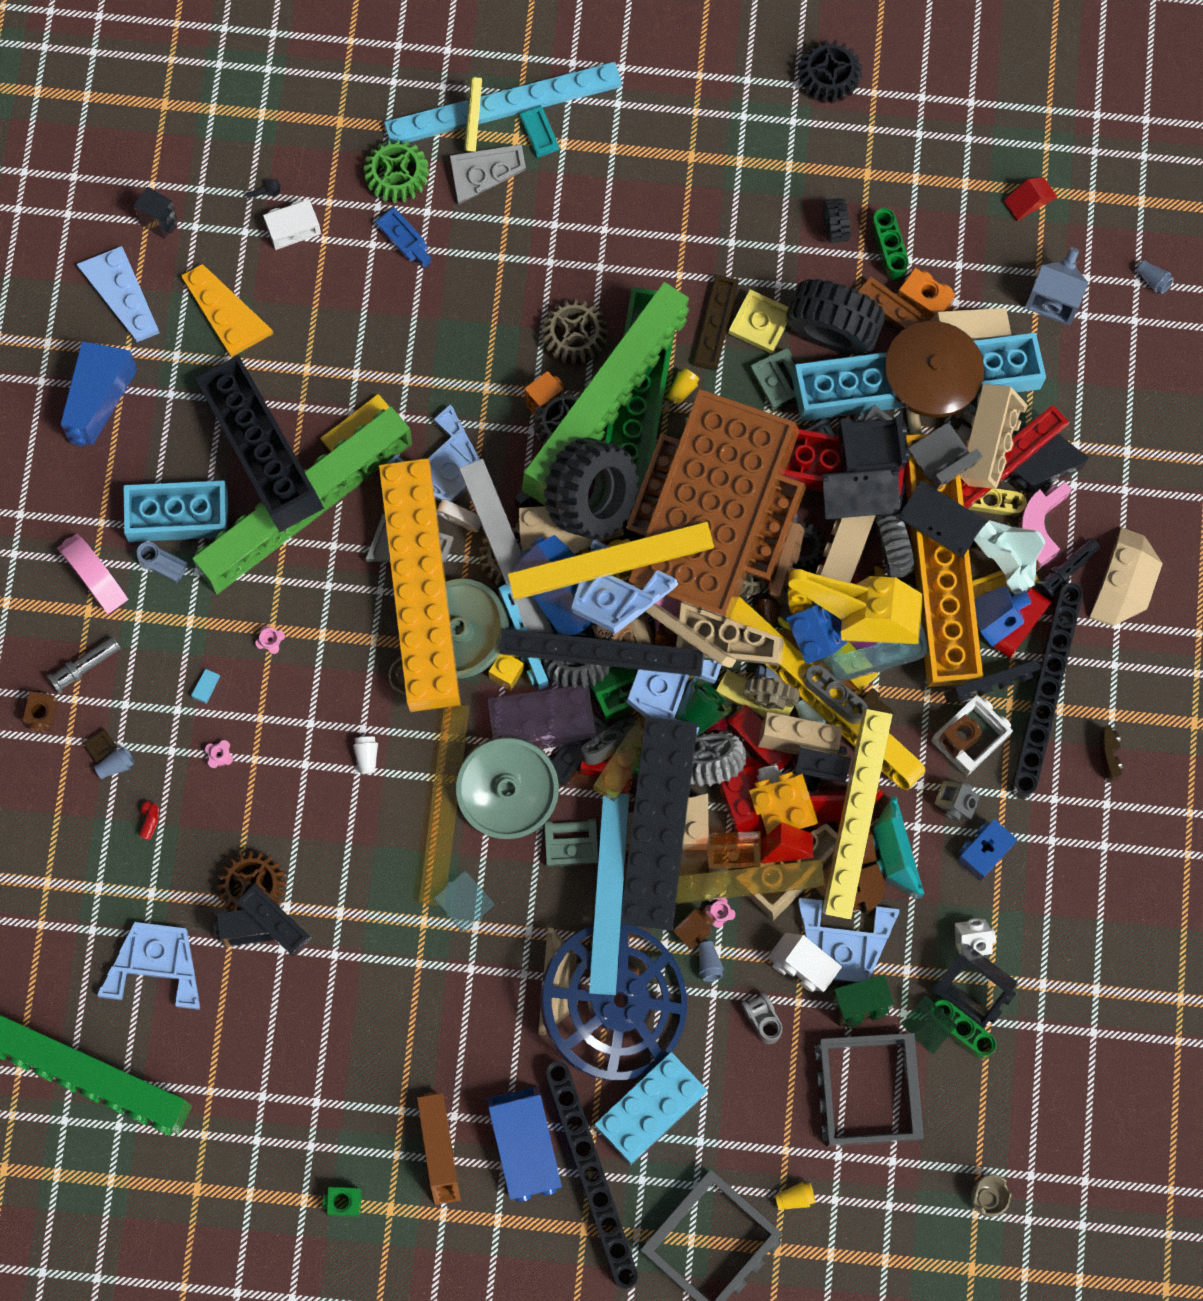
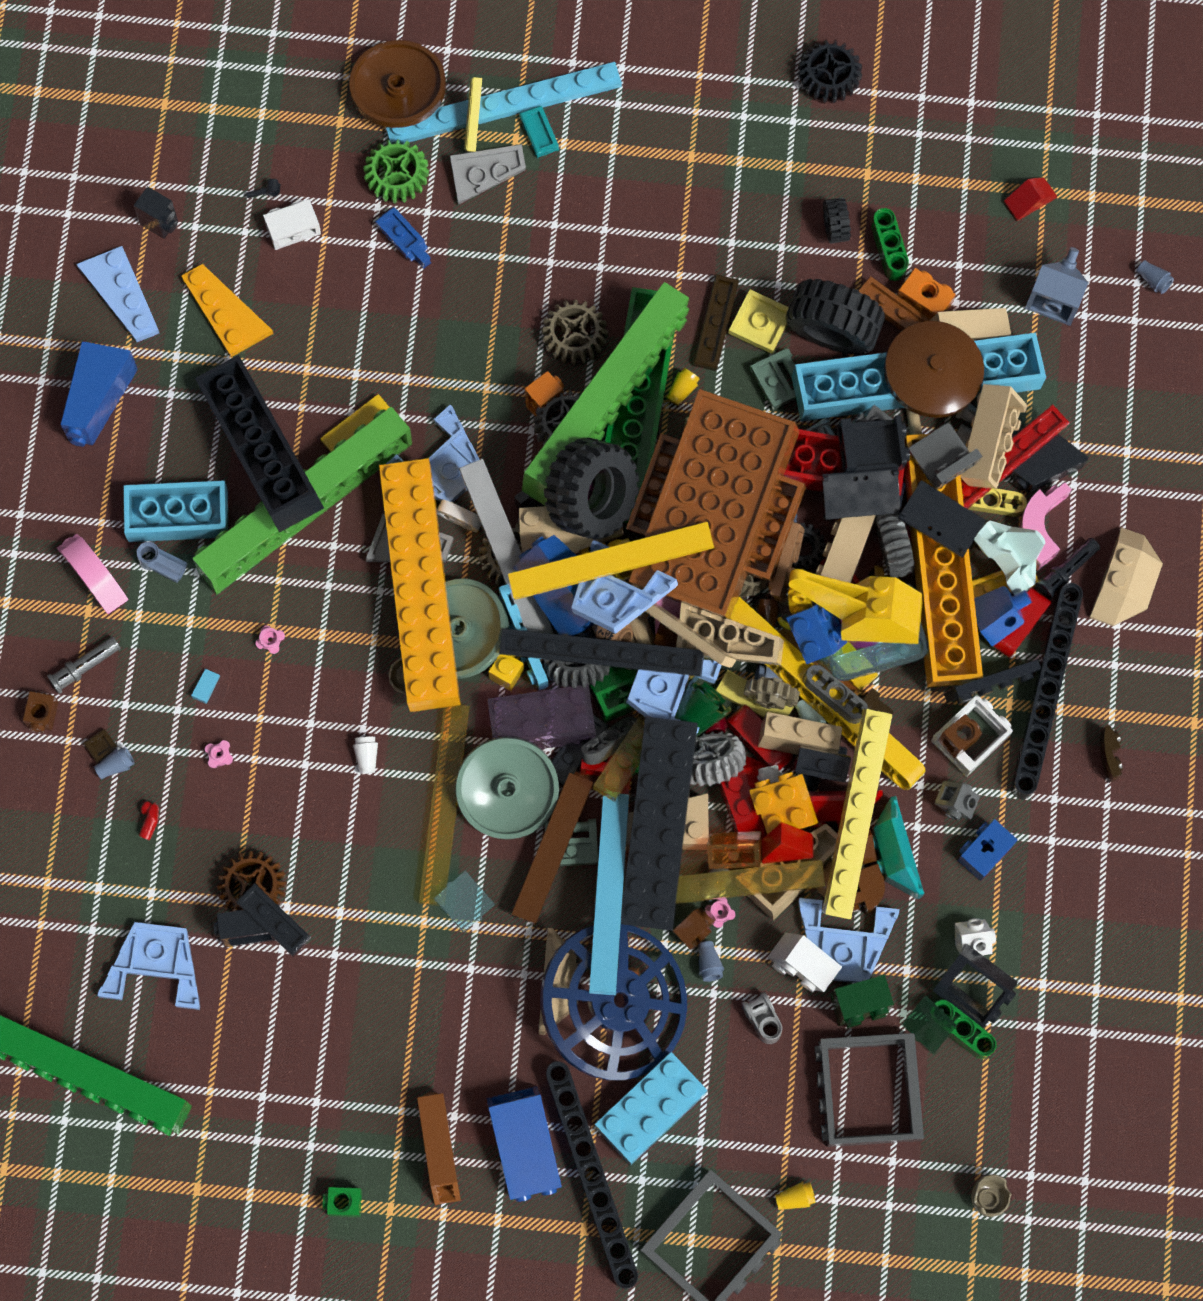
none -> reddish brown dish [349,40,446,128]
none -> reddish brown tile [512,773,593,925]

